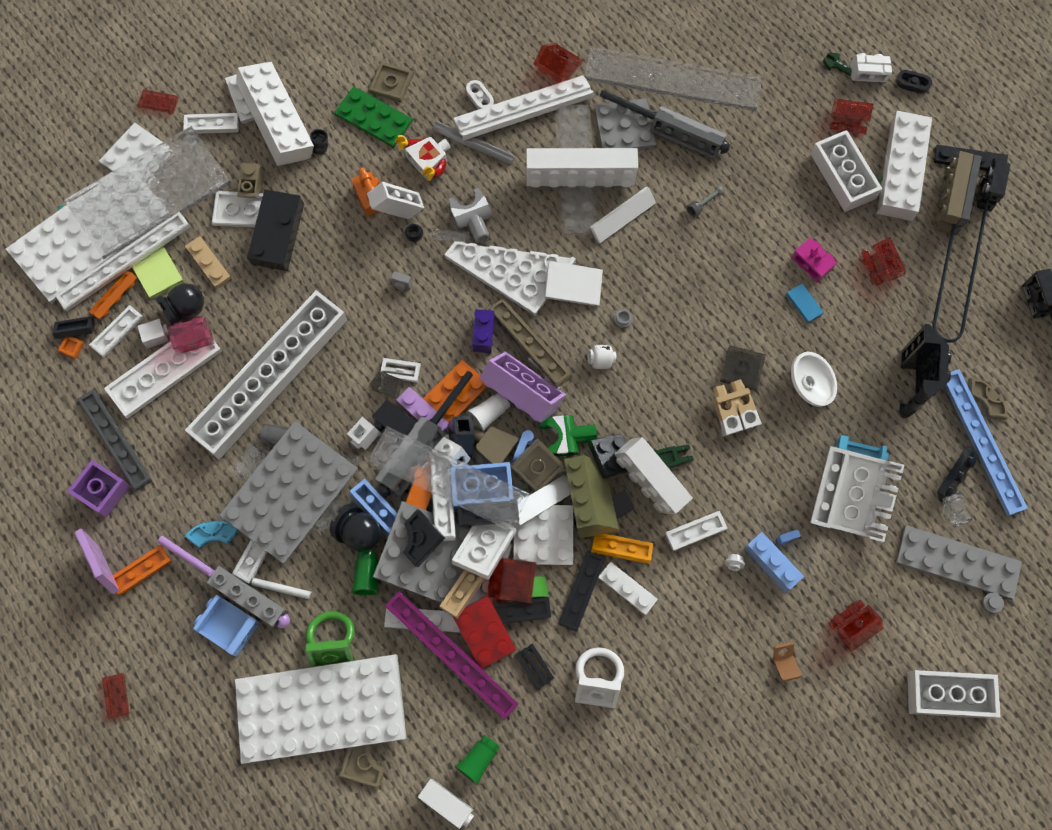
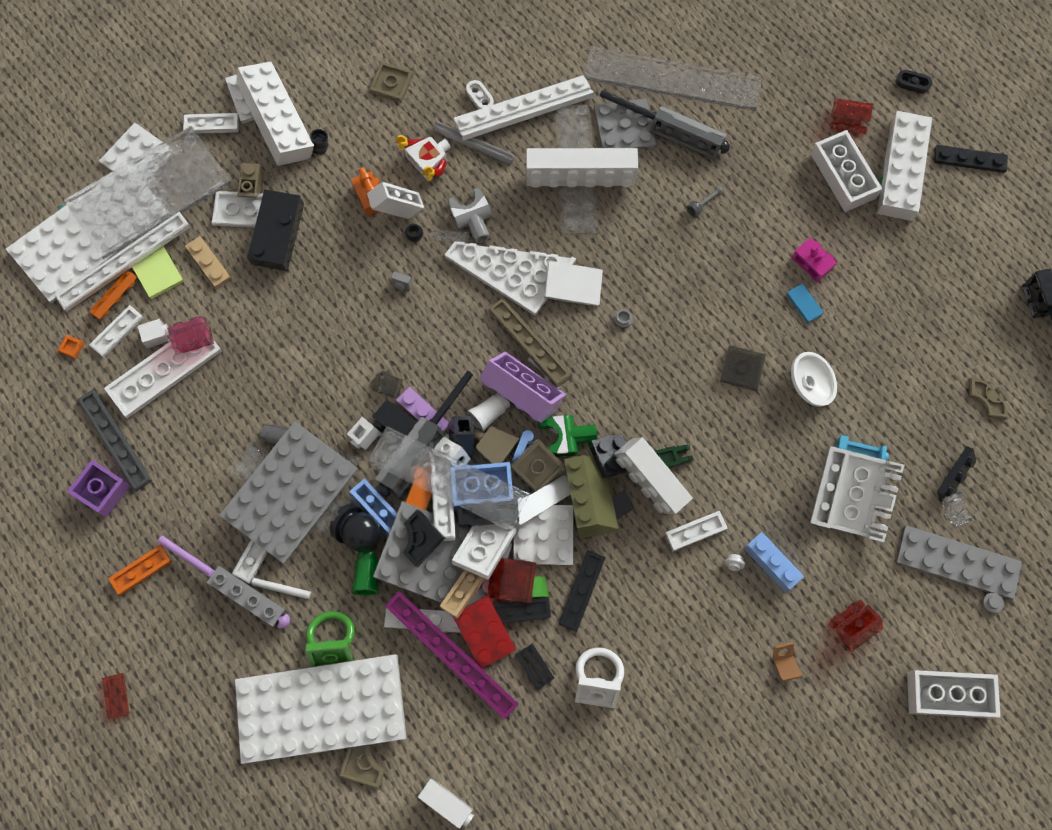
black tile [52,316,95,339] -> none
lavender tile [75,528,120,594] -> none
clear red tile [138,89,178,114] -> none
black tile [154,283,204,329] -> none
medium azure tile [184,521,239,549] -> none
white brick [185,290,347,460] -> none
light blue panel [193,595,260,657] -> none
green plate [334,86,413,148] -> none
white tile [380,358,421,383] -> none
orange plate [423,359,488,422] -> none
green plant [455,735,499,785] -> none
dark purple brick [472,309,495,353] -> none
clear red slope [533,43,584,83] -> none
white head [587,345,616,369] -> none
white tile [590,187,656,243] -> none
light orange plate [591,534,653,564] -> none
white plate [598,562,658,615] -> none
tan hips [712,379,762,437] -> none
medium blue tile [776,529,801,546] -> none
dark green bar [823,53,852,76] -> none
white brick [850,53,892,82] -> none
clear red brick [861,237,906,286] -> none
black slope [899,324,951,419] -> none
piece [932,151,1011,343] -> none
light blue plate [944,369,1028,516] -> none

